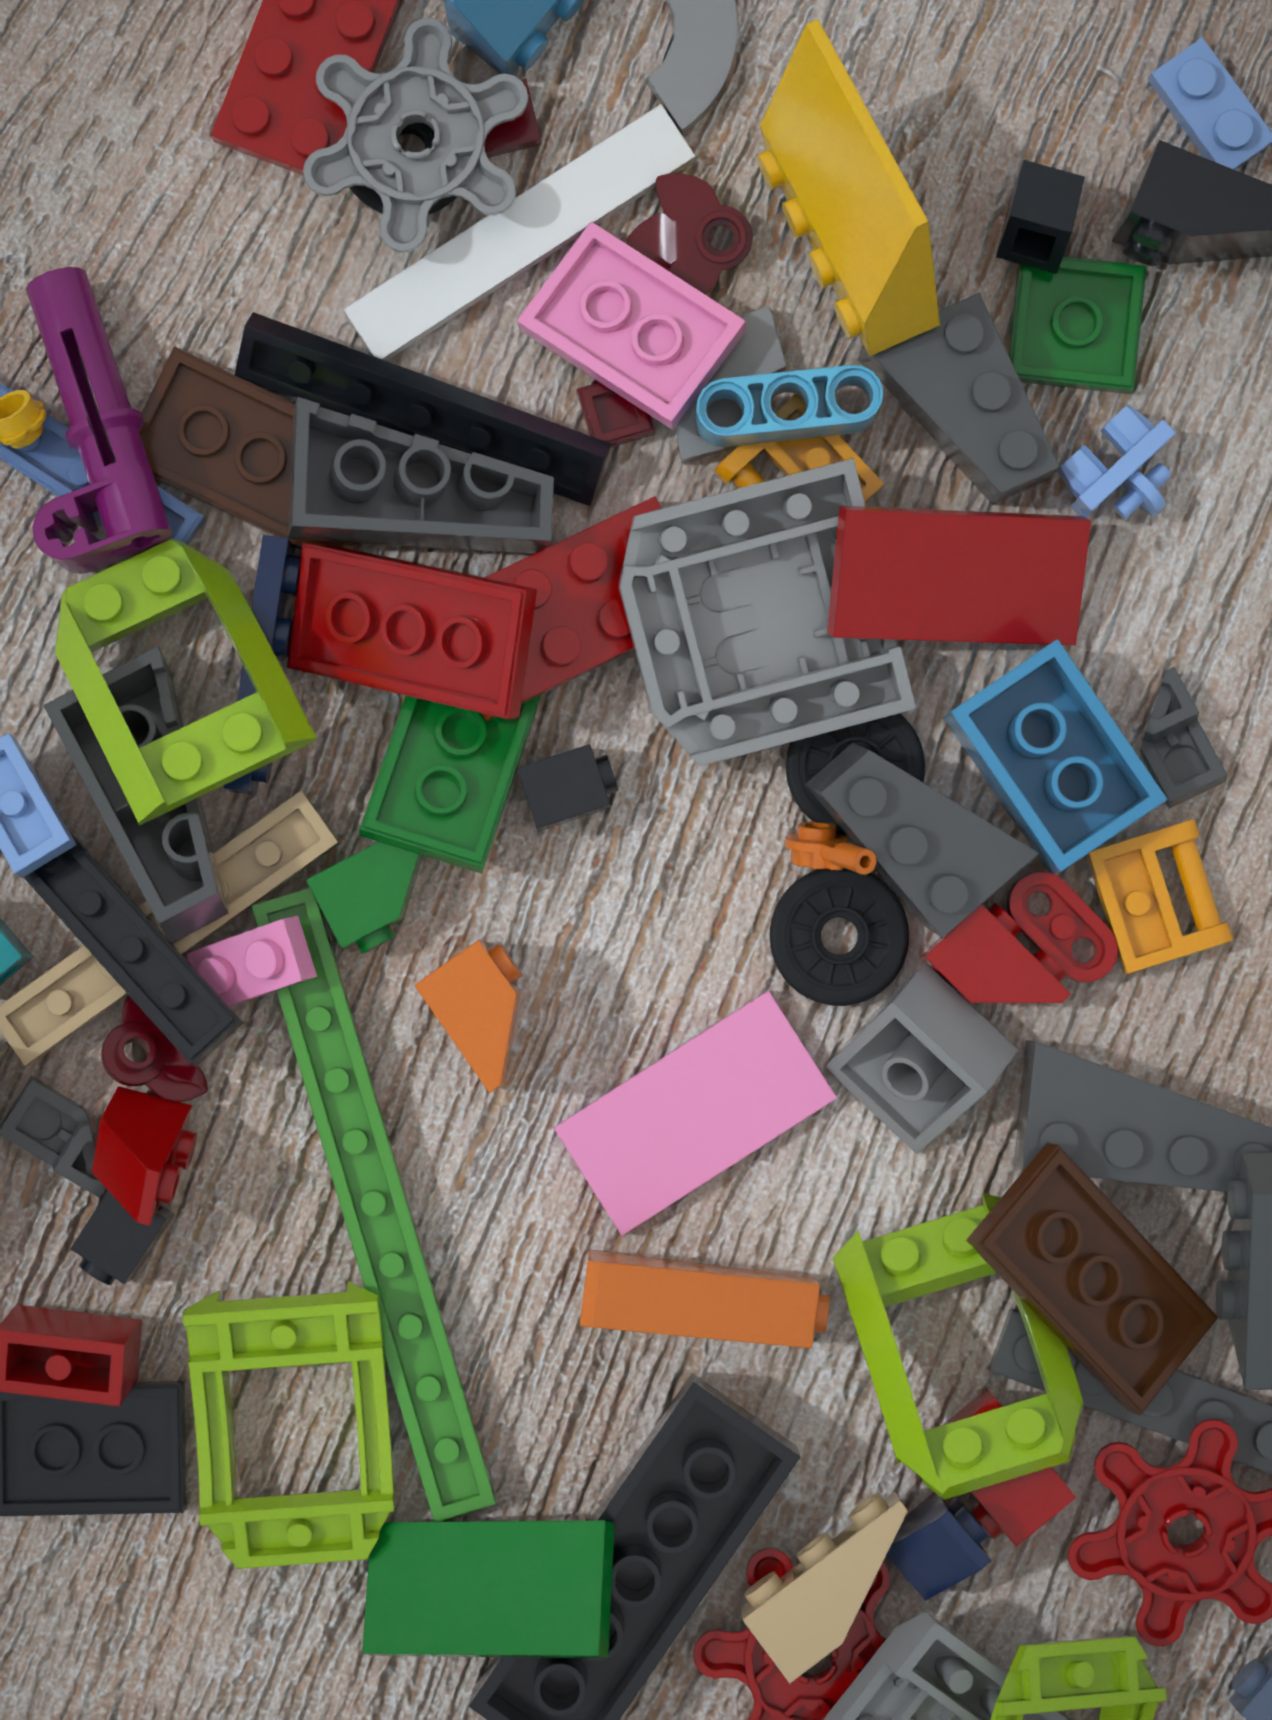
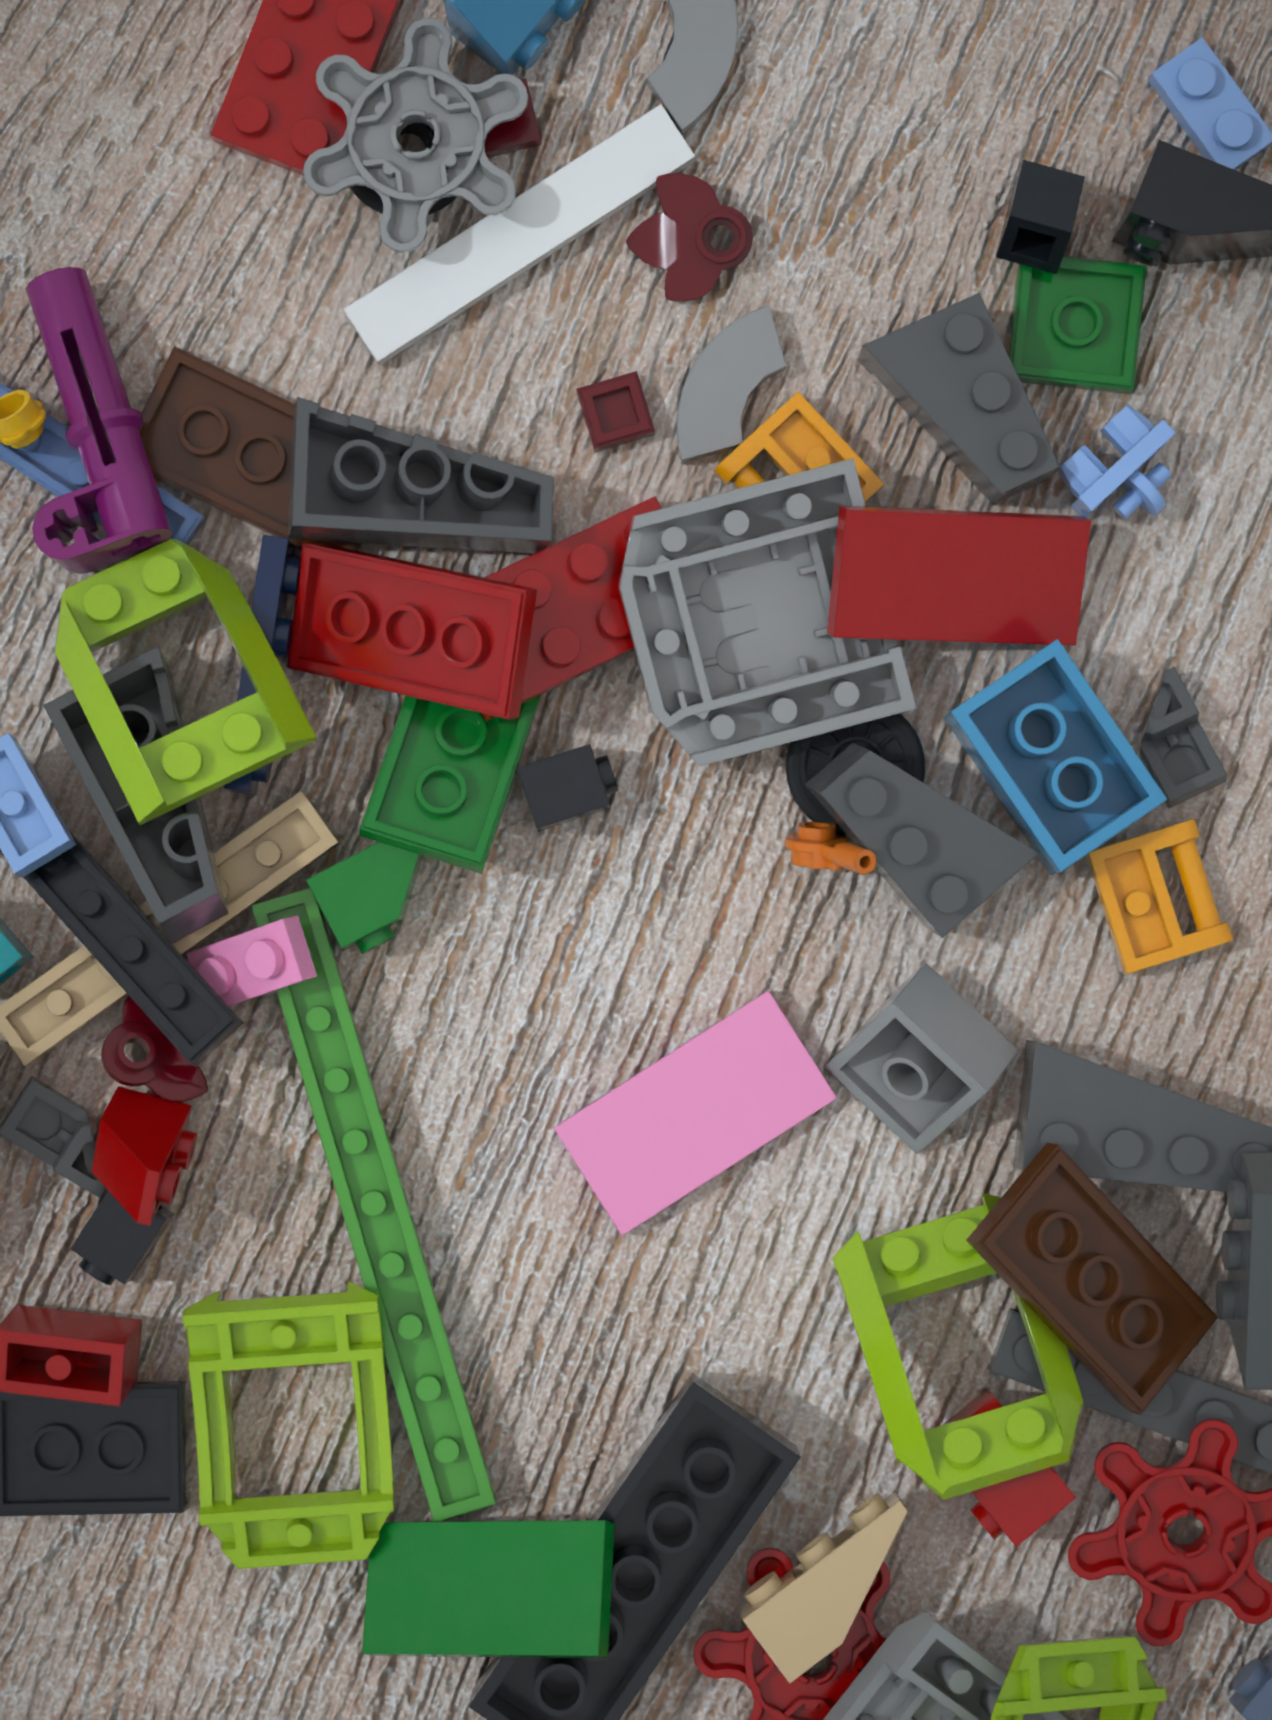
black plate [235,312,611,506] -> none
orange slope [414,940,523,1093] -> none
bright pink plate [517,222,747,430] -> none
orange slope [579,1249,830,1348] -> none
medium azure beam [695,365,883,447] -> none
yellow slope [756,19,940,357] -> none
black wheel [769,868,909,1006] -> none
dark blue slope [886,1492,991,1601] -> none
red slope [920,903,1071,1003] -> none
red plate [1007,872,1118,982] -> none

